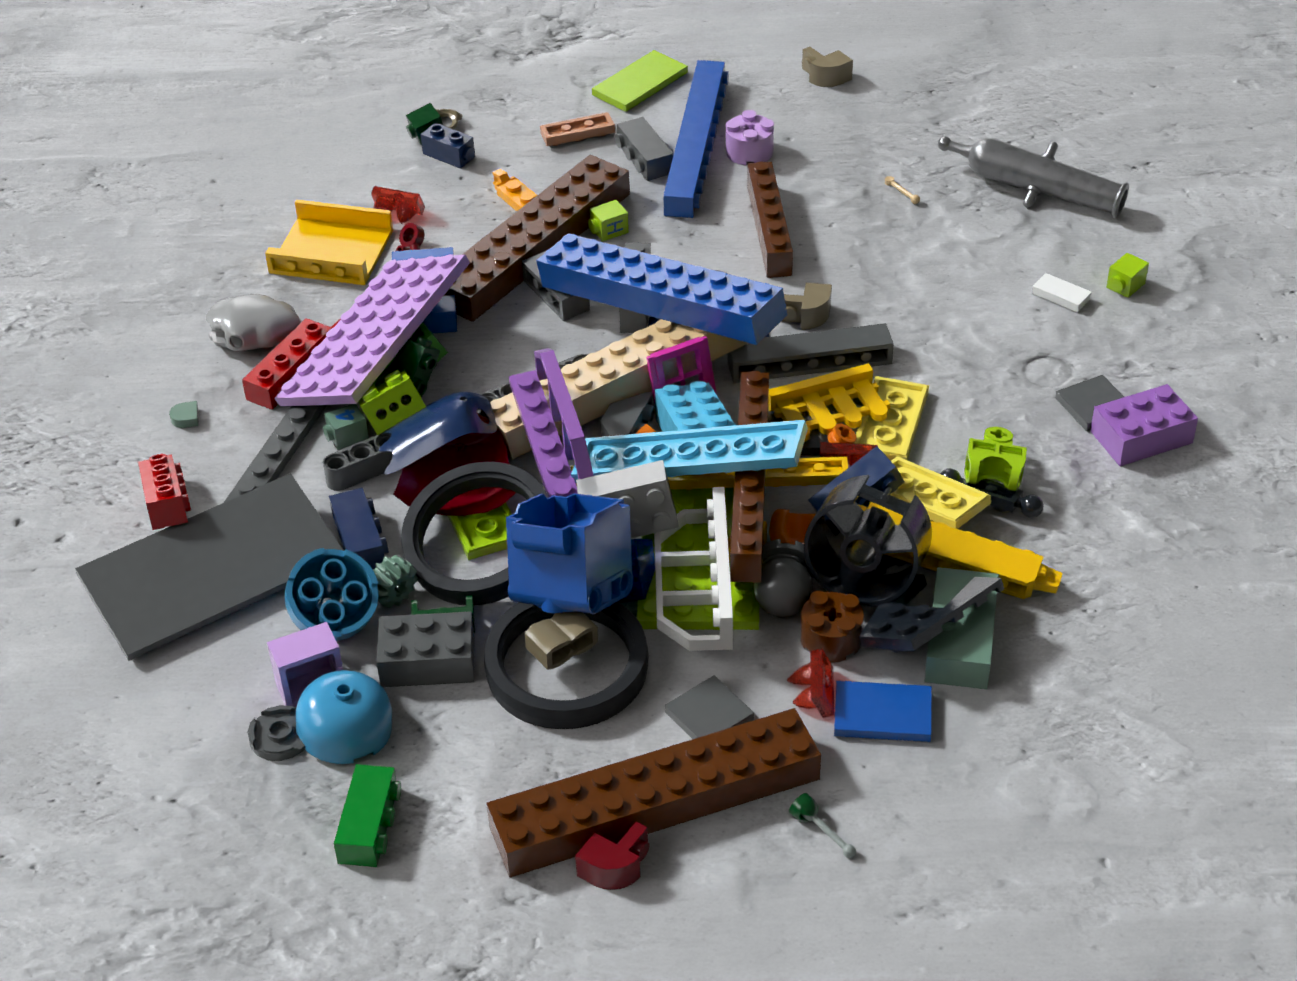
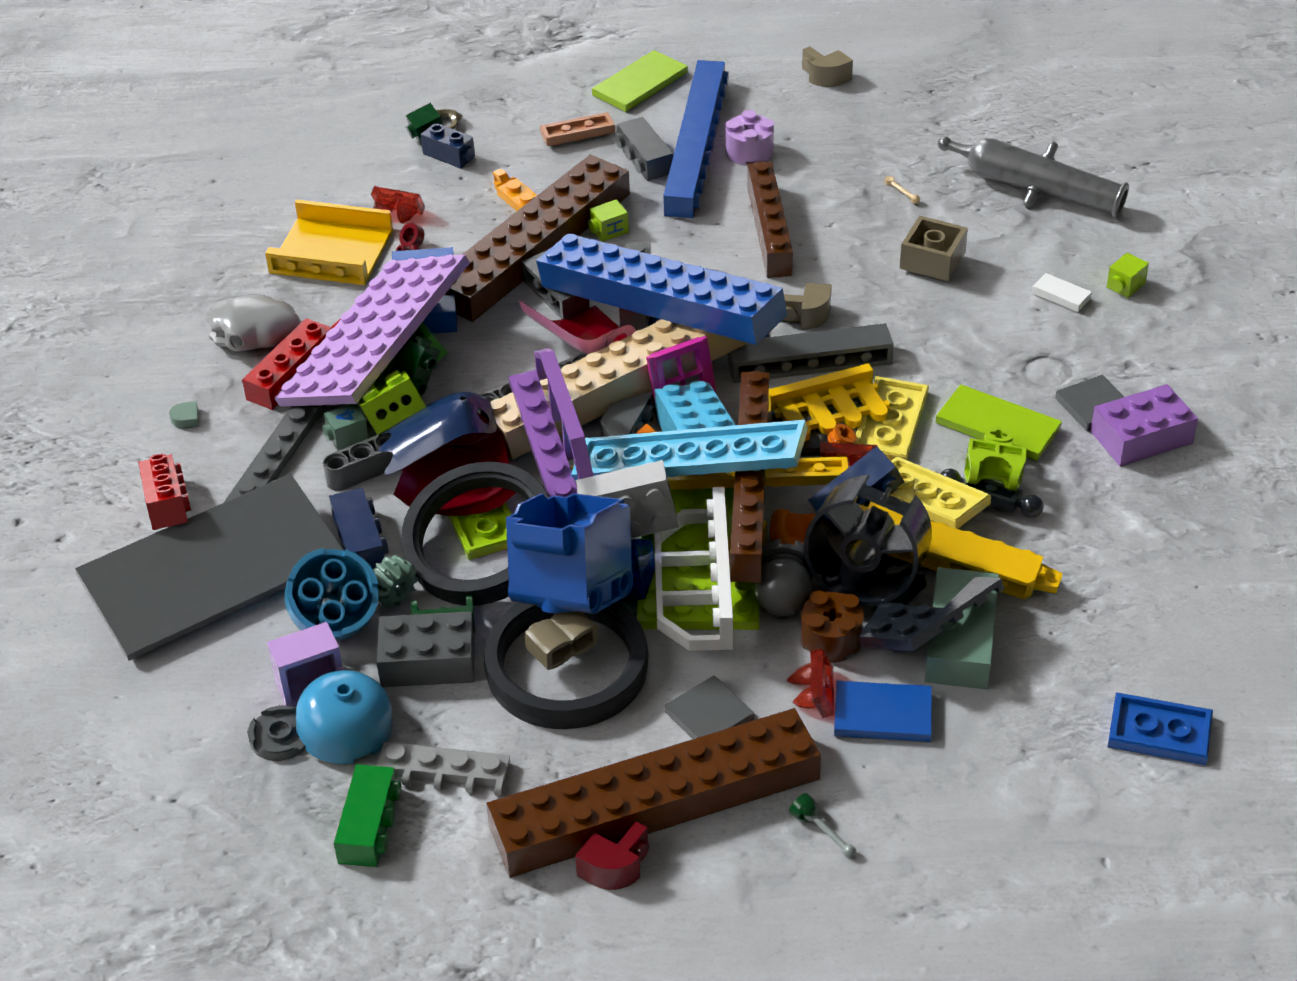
none -> light grey hinge [376,742,511,796]
none -> piece [519,300,636,354]
none -> dark tan brick [900,215,968,281]
none -> lime tile [935,384,1062,461]
none -> blue tile [1107,692,1213,766]

